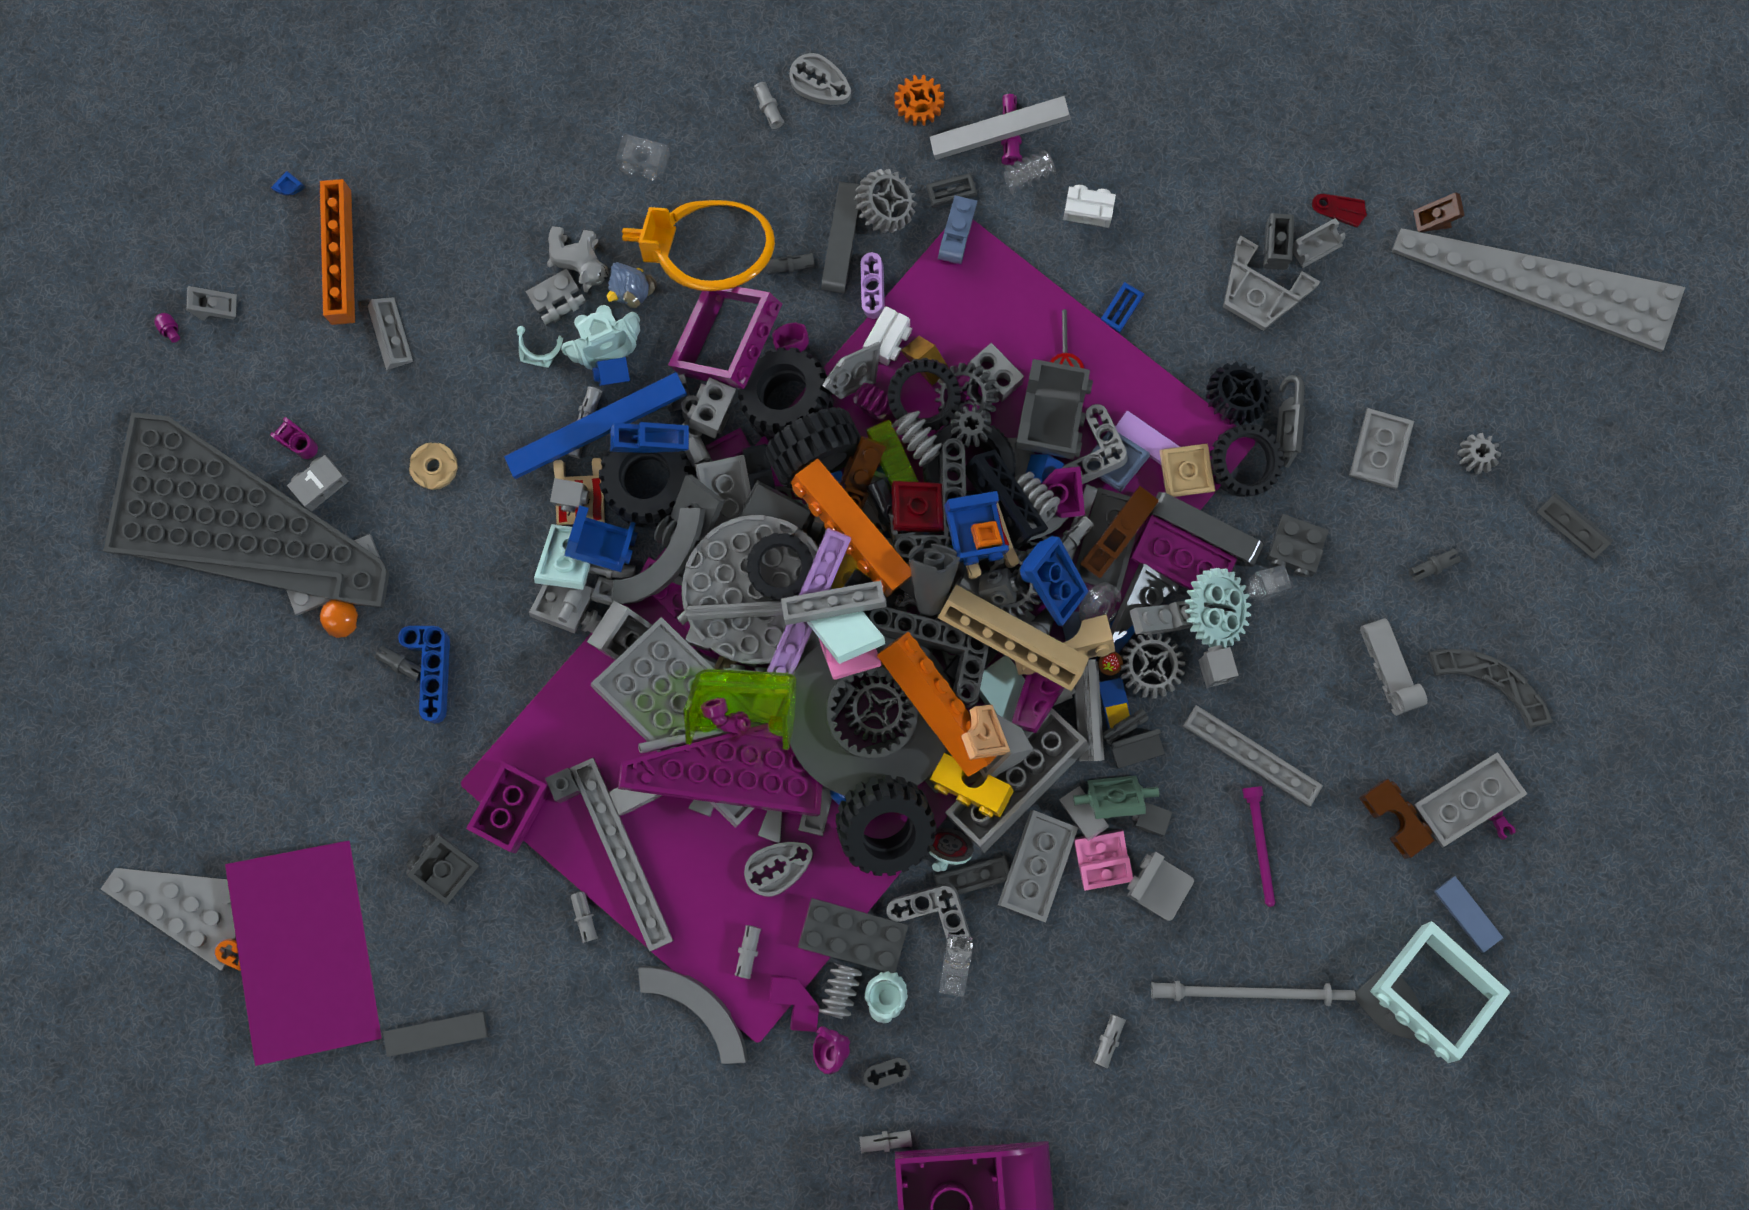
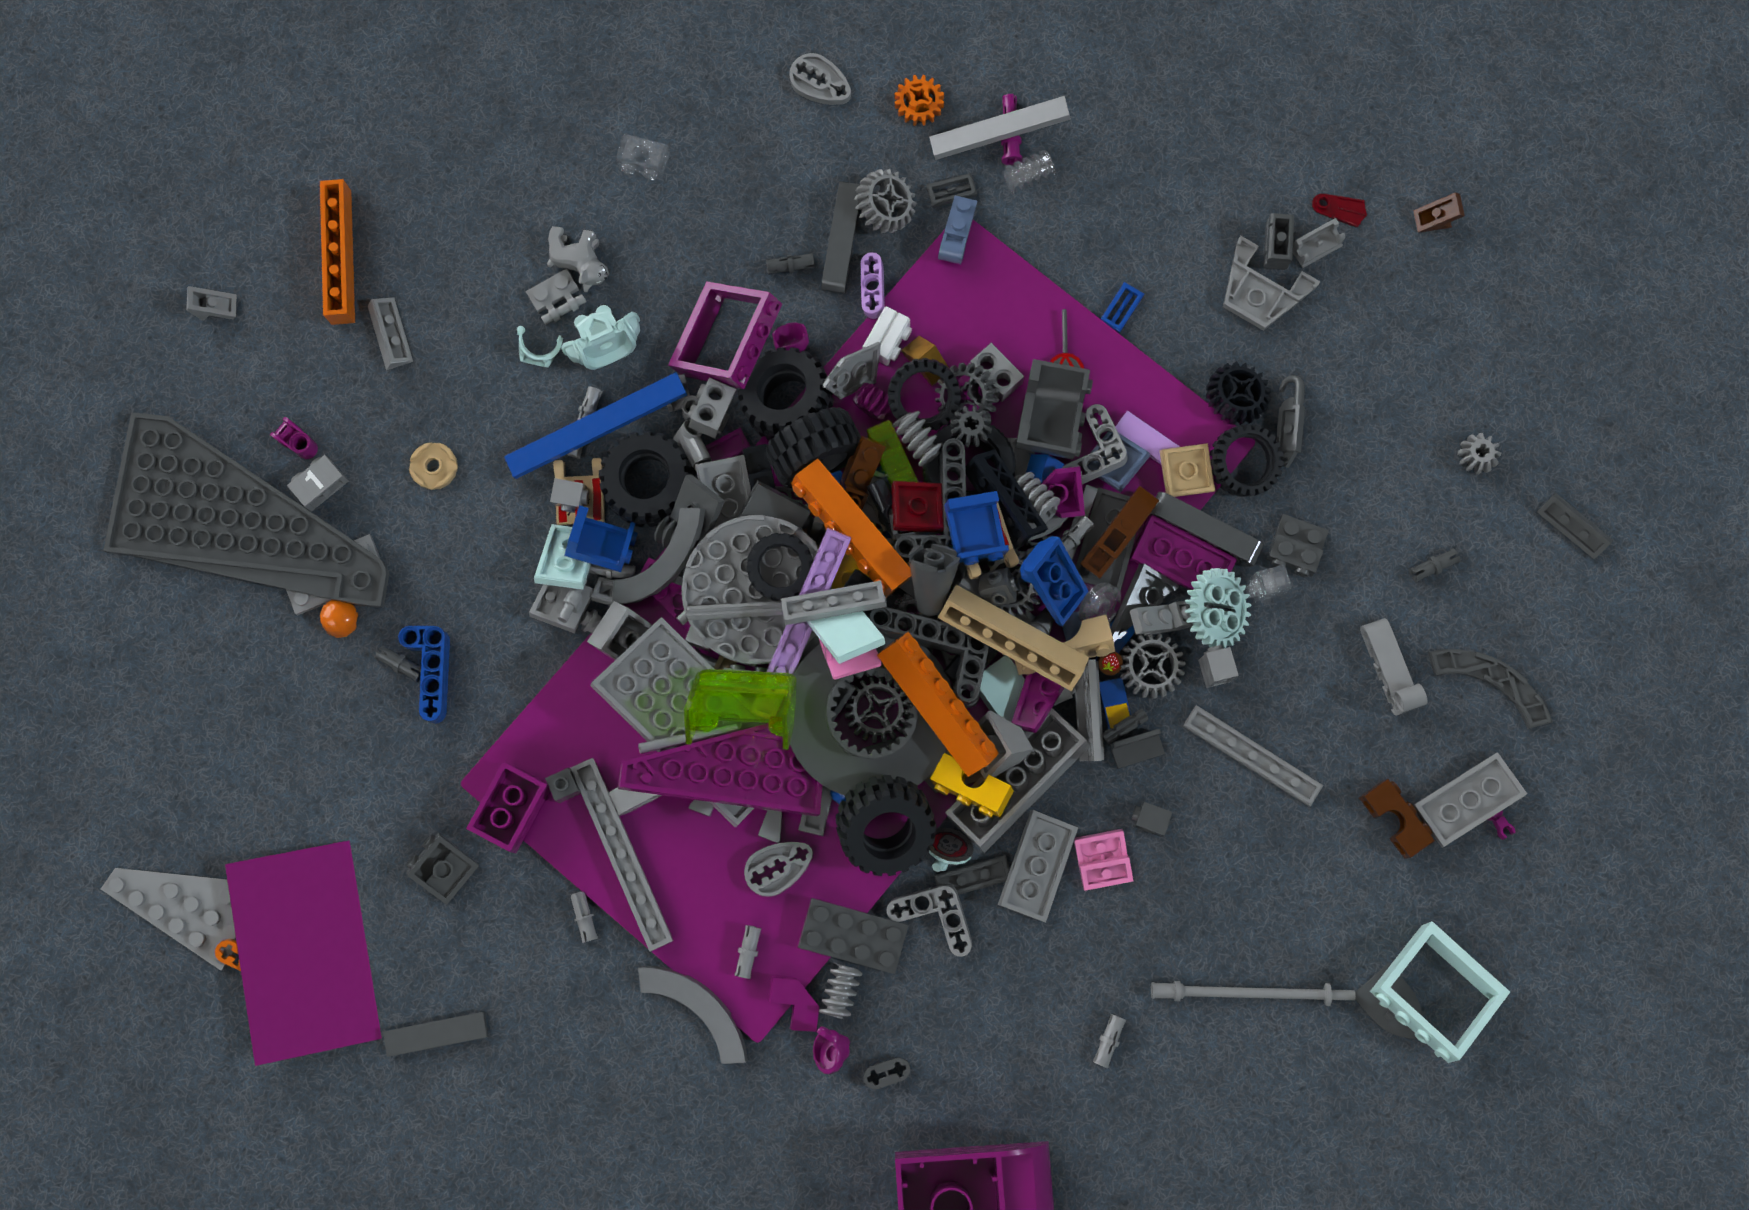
magenta cylinder [154,313,180,343] -> none
blue tile [271,171,305,195] -> none
blue brick [592,357,630,386] -> none
sand blue hair [606,262,657,308] -> none
blue slope [610,422,689,453] -> none
light orange brick [622,200,775,291] -> none
magenta arm [701,698,751,736] -> none
light grey pin [753,82,784,129] -> none
light grey pin [859,1130,912,1154] -> none
light aqua hair [865,971,908,1023] -> none
clear brick [939,934,973,997] -> none
light nougat tile [961,705,1010,760] -> none
orange tile [970,521,1003,550] -> none
light grey tile [1059,786,1109,841] -> none
white brick [1063,185,1116,228] -> none
sand green plate [1073,775,1159,819] -> none
light grey bracket [1127,852,1194,921] -> none
magenta piece [1242,786,1275,907] -> none
light grey tile [1349,408,1414,490] -> none
light grey wing [1391,228,1685,353] -> none
sand blue tile [1434,876,1503,953] -> none

